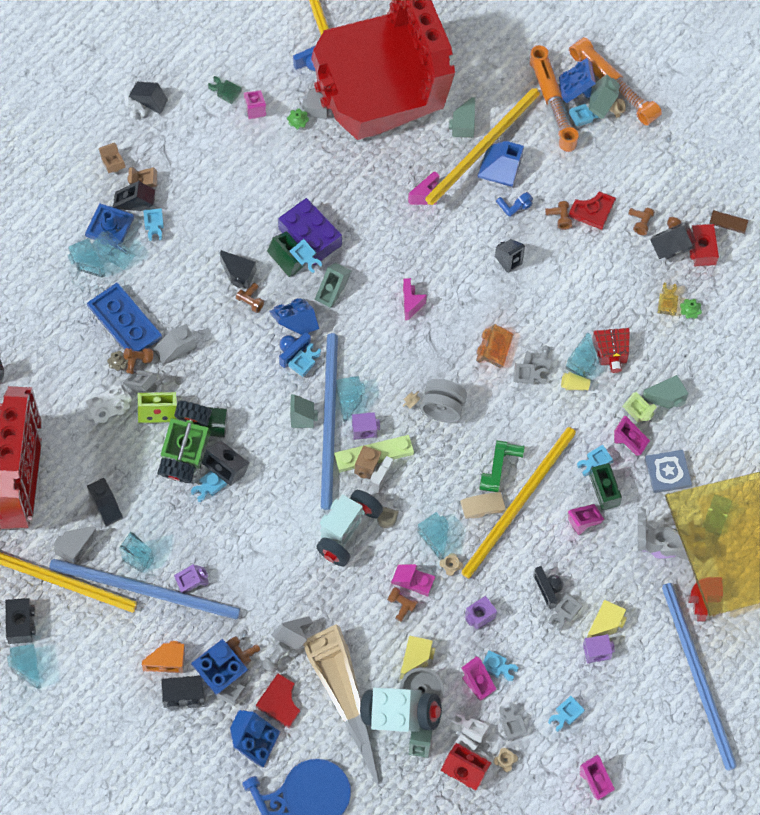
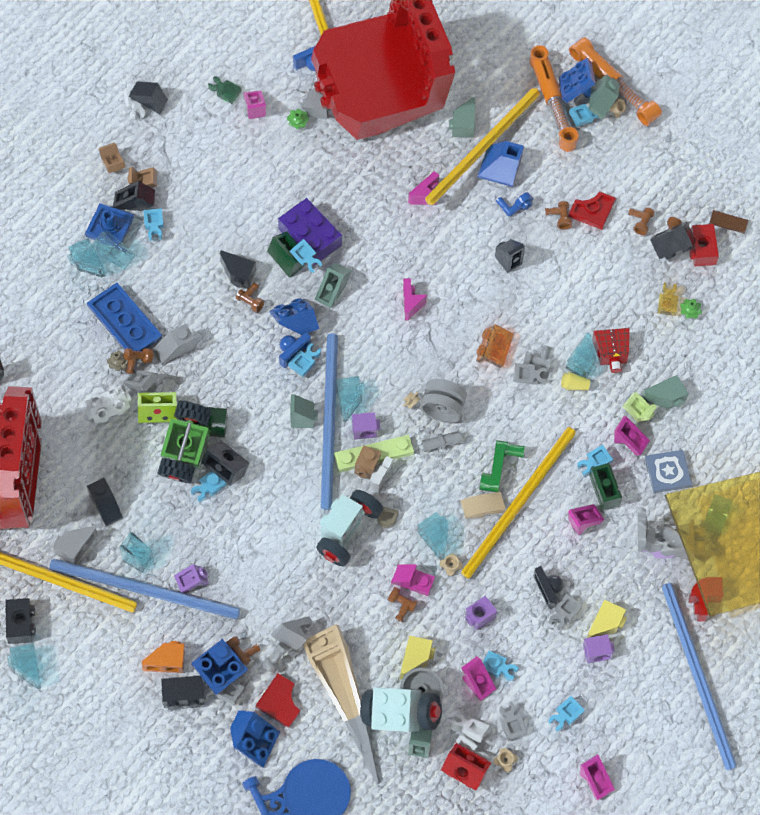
none -> light grey pin [421,430,462,452]

